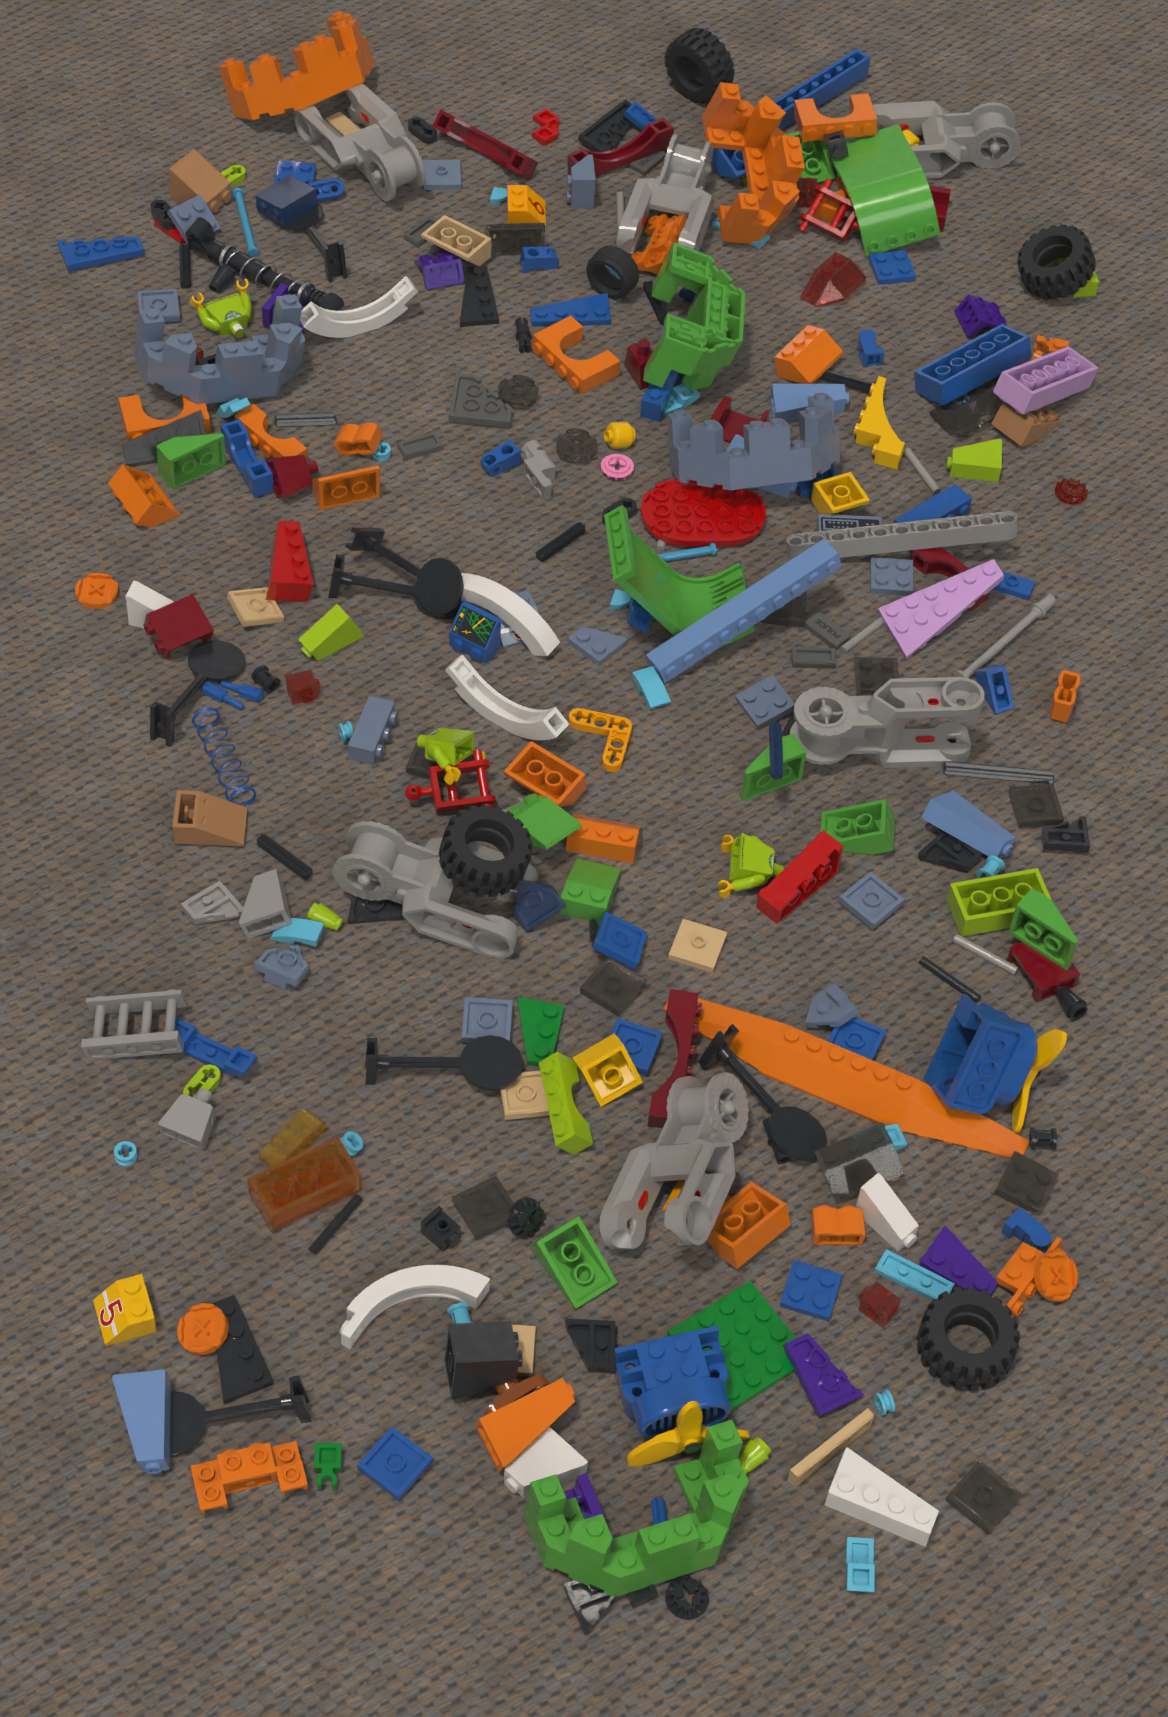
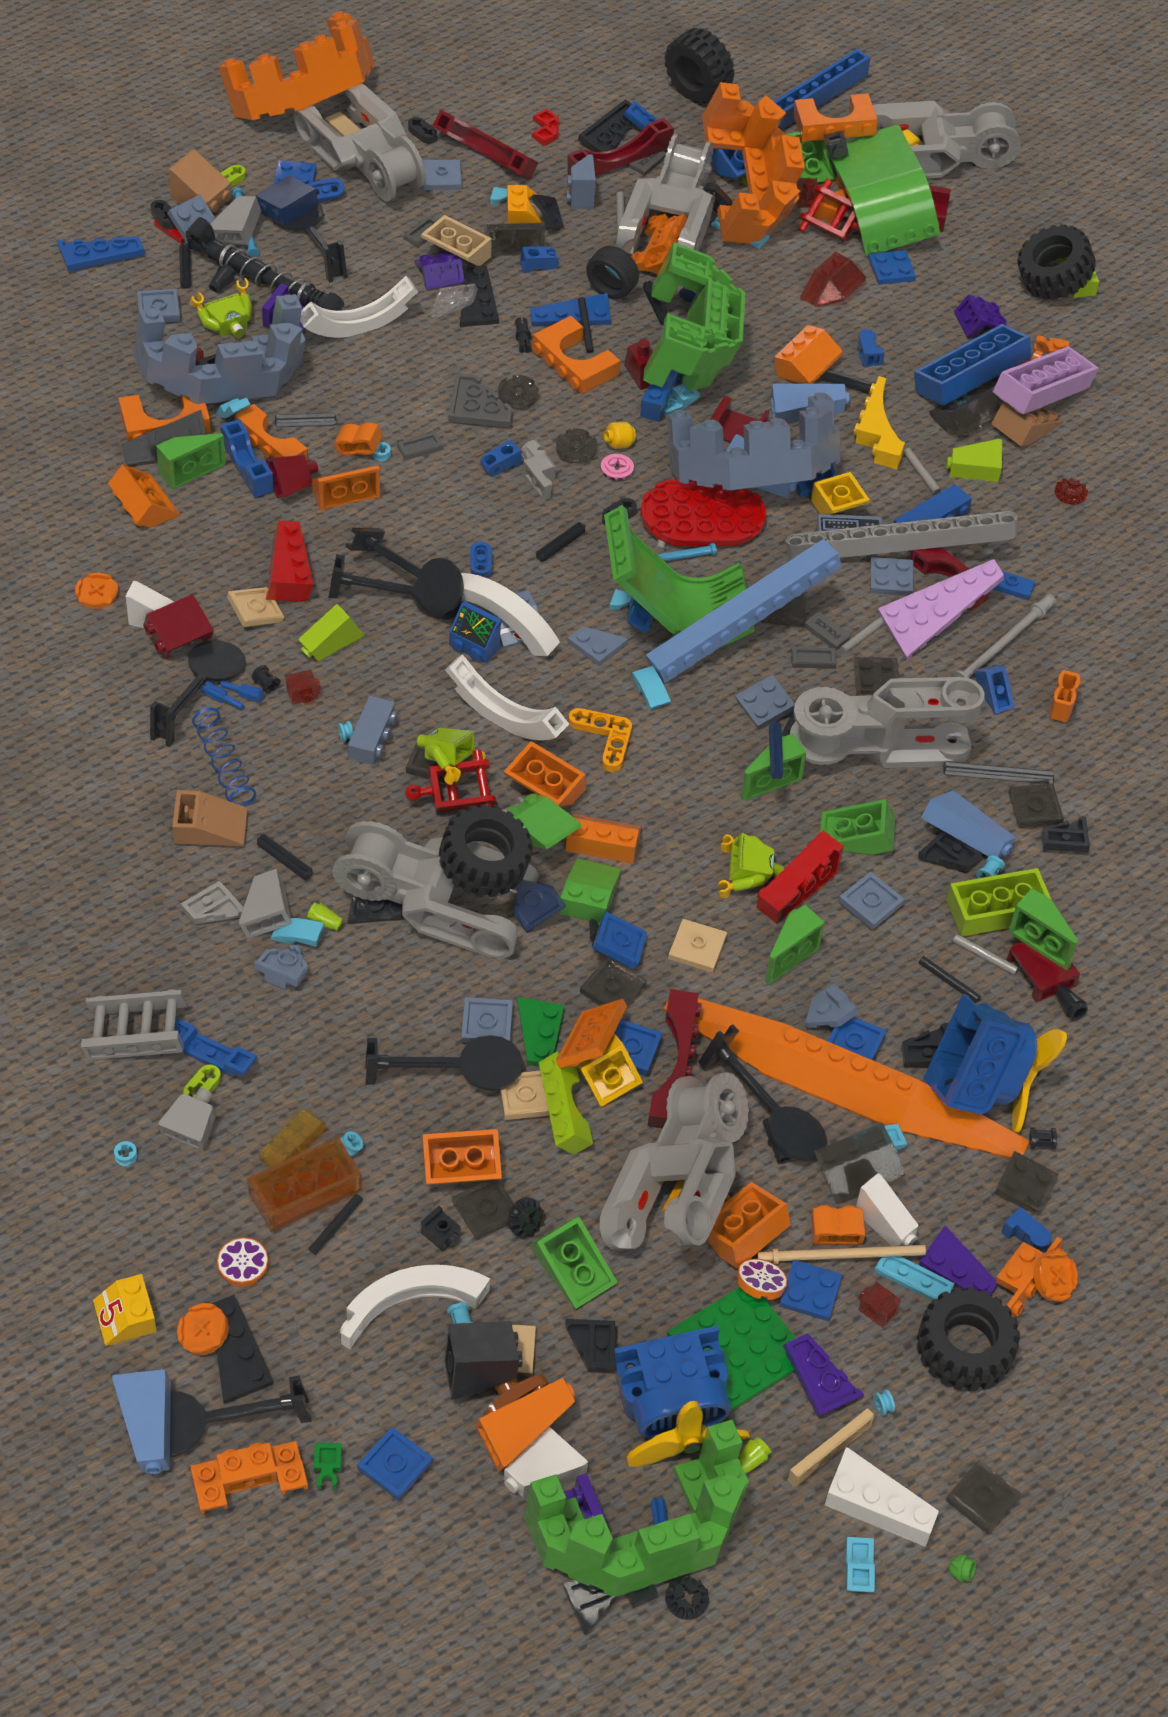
none -> light grey slope [211,196,262,245]
none -> tile [217,1237,269,1287]
none -> orange slope [422,1129,502,1185]
none -> clear wing [430,284,478,320]
none -> blue plate [470,542,492,578]
none -> black wing [529,194,564,231]
none -> orange plate [556,999,627,1068]
none -> black bar [578,297,594,352]
none -> black beam [704,183,733,213]
none -> tile [736,1259,787,1300]
none -> tan bar [758,1245,926,1264]
none -> bright green slope [765,905,825,985]
none -> black wing [901,1023,948,1067]
none -> bright green plate [949,1555,976,1582]

